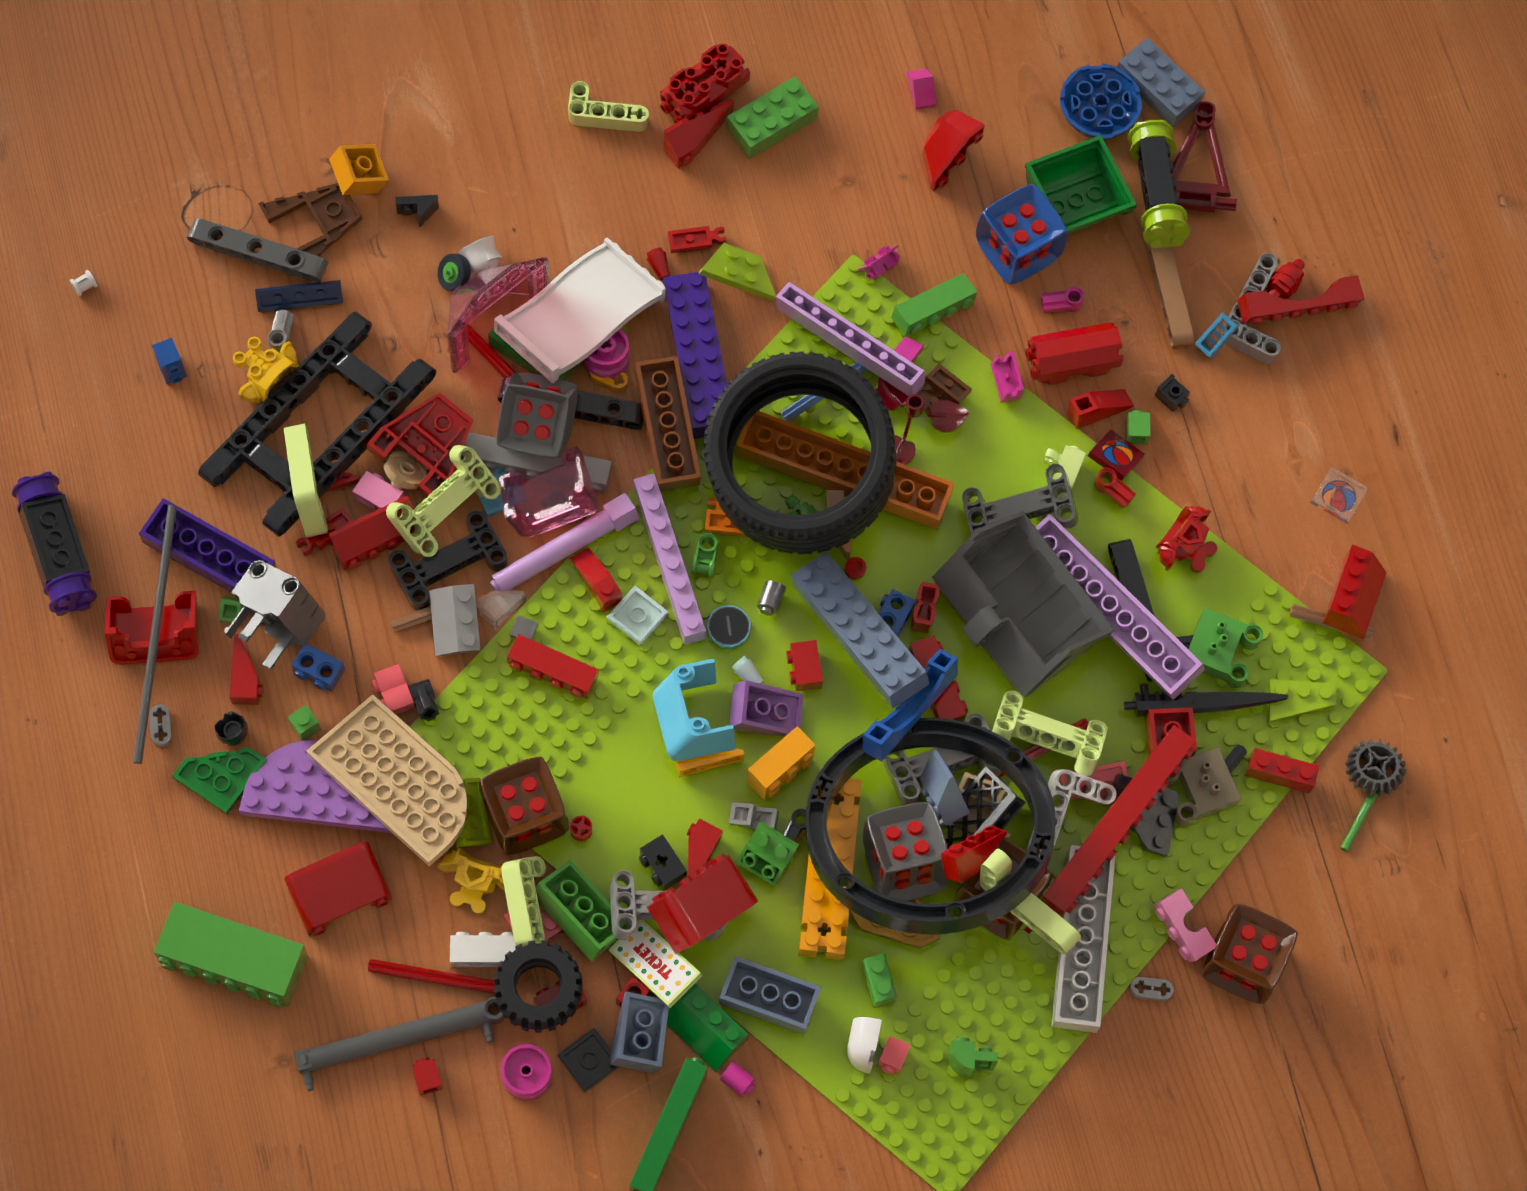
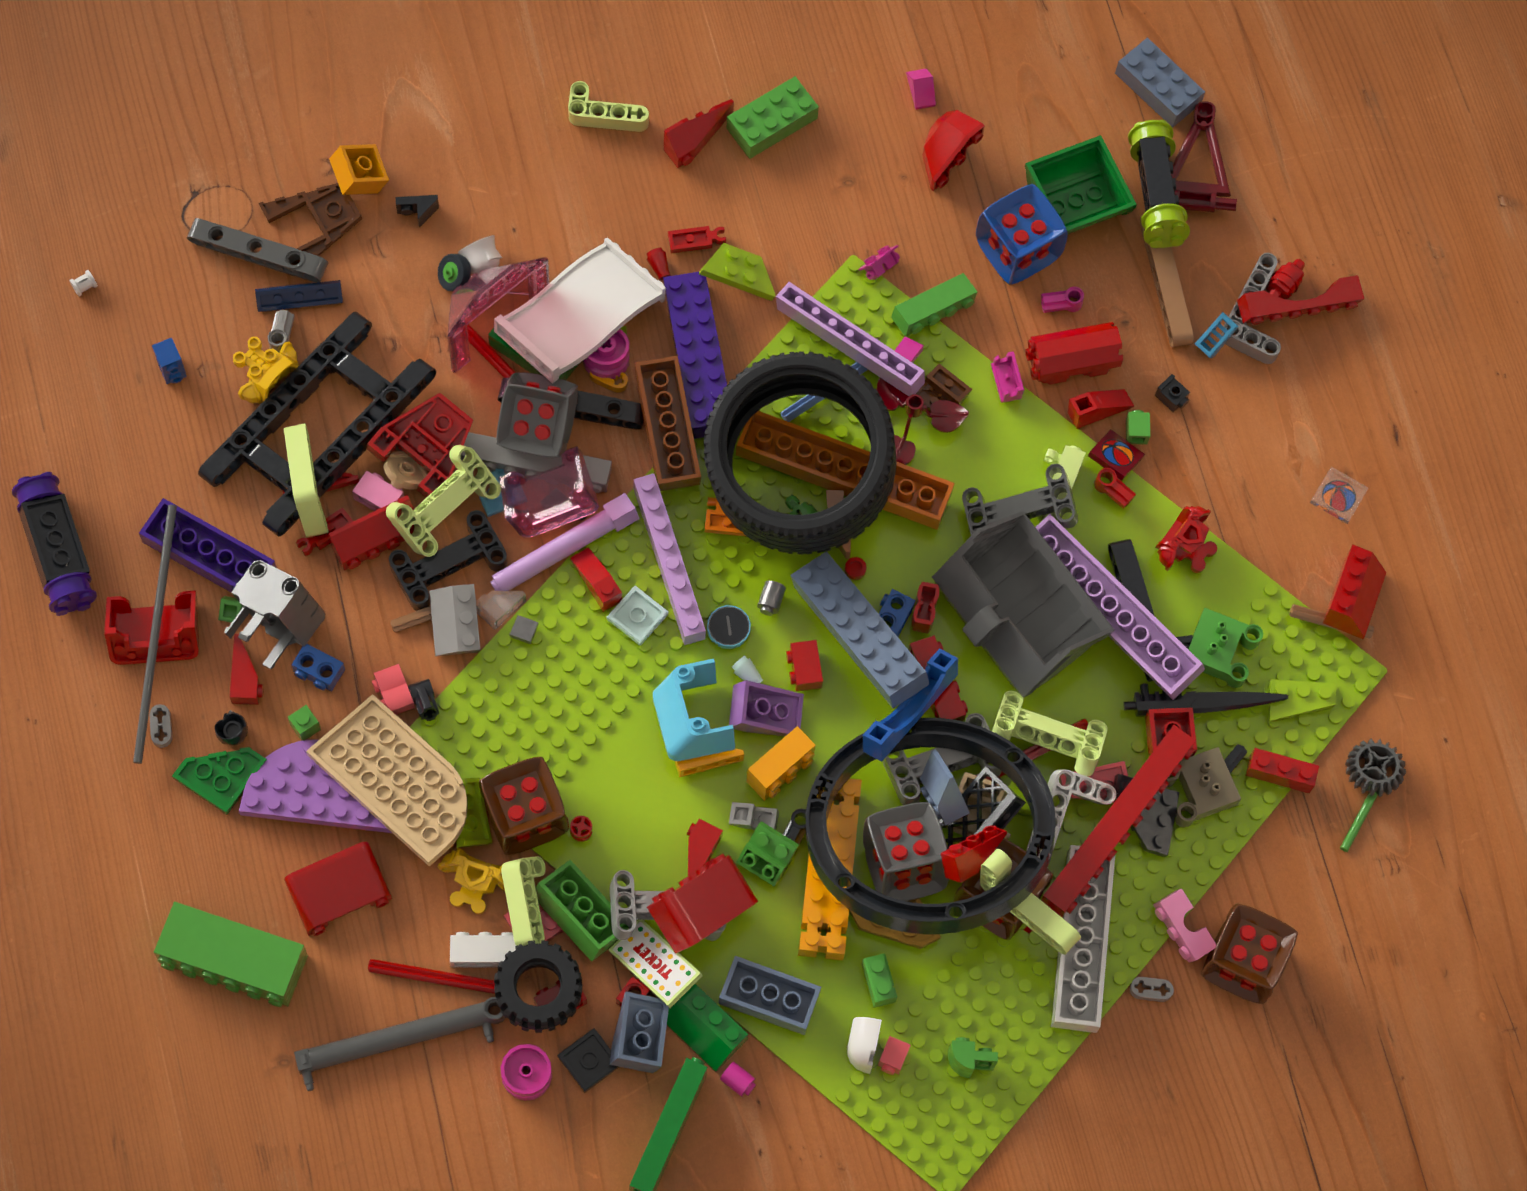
red brick [412,1057,442,1096] -> none
red brick [507,634,599,699] -> none
black brick [638,834,687,891] -> none
red brick [660,43,750,123] -> none
bright green piece [691,533,718,578] -> none
blue brick [1060,64,1142,139] -> none

